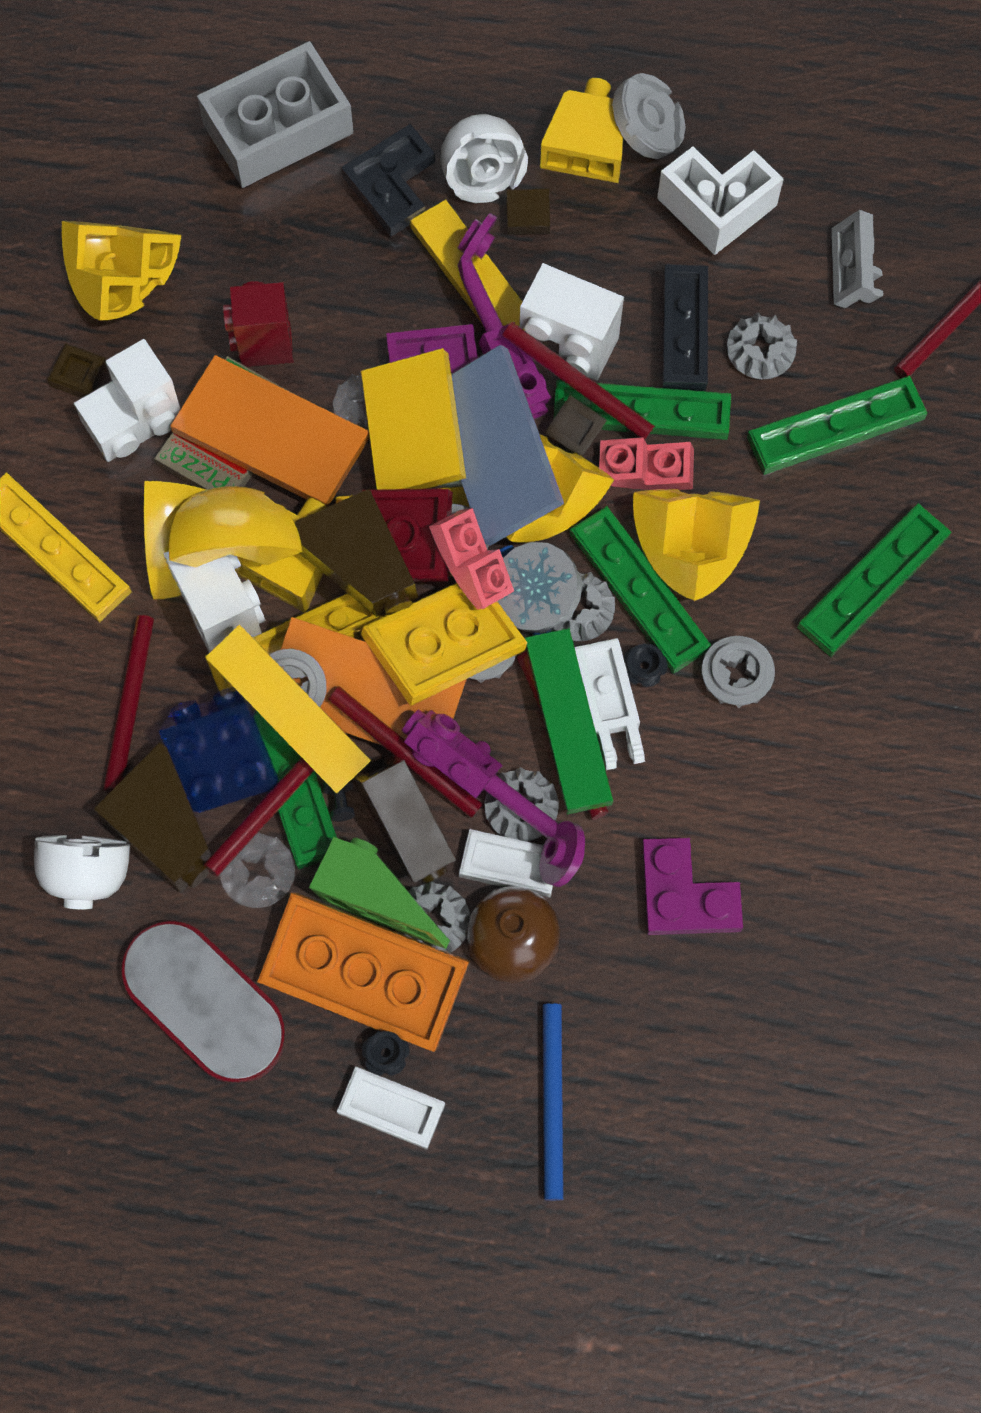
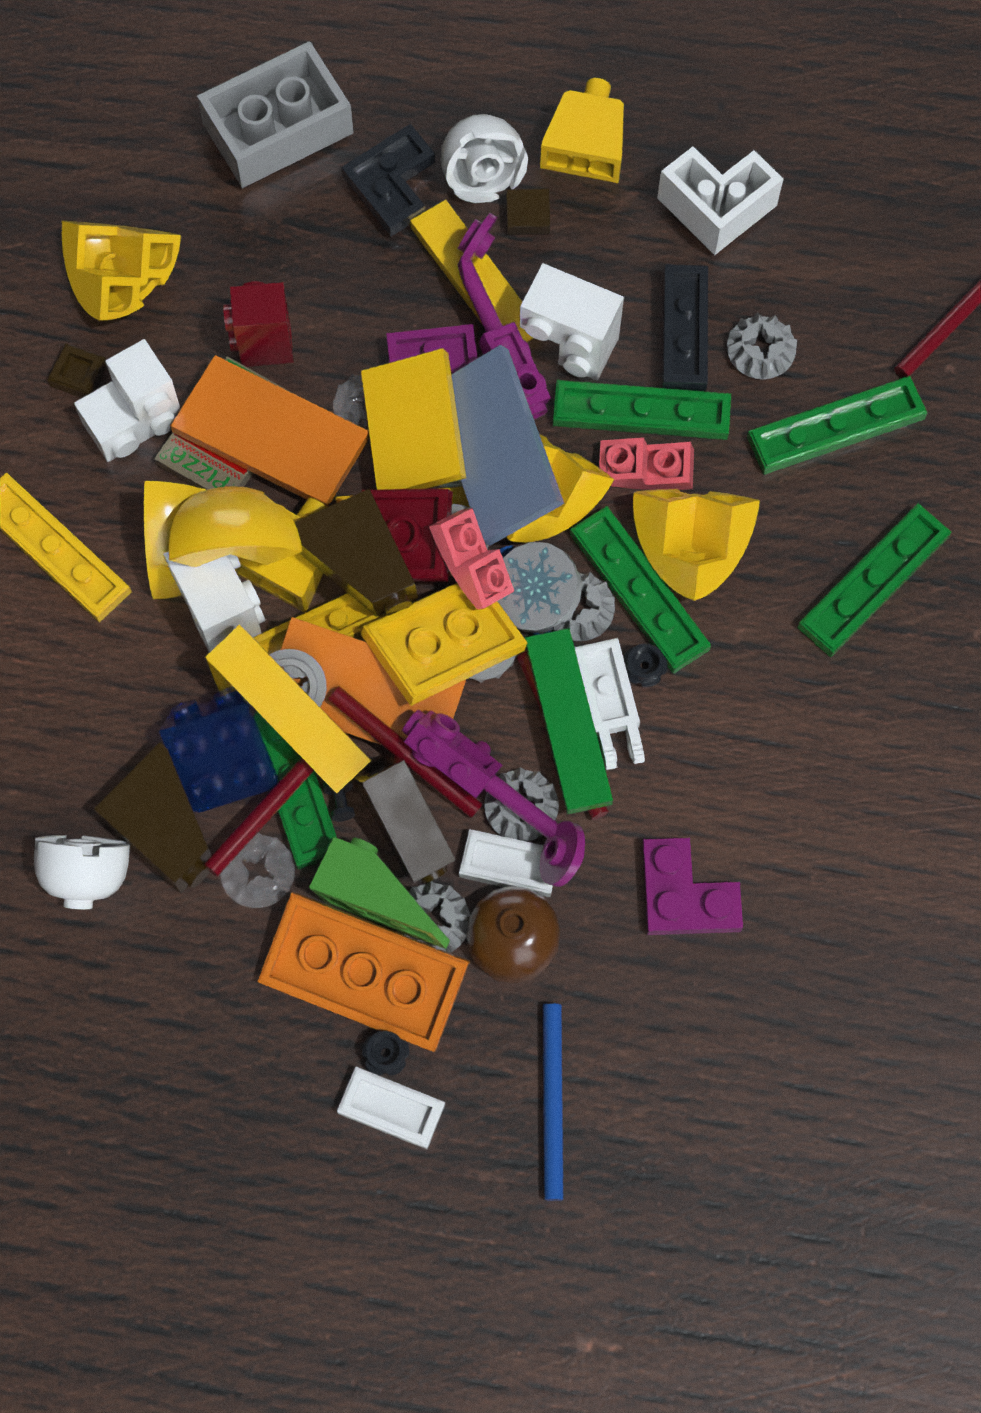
dark red bar [103,615,154,793] -> none
flat silver tile [122,921,285,1083] -> none
dark red bar [502,322,655,440] -> none
dark brown tile [545,395,607,457] -> none
light grey tile [612,73,686,159] -> none
light grey gear [701,636,775,708] -> none
light grey plate [832,210,883,308] -> none

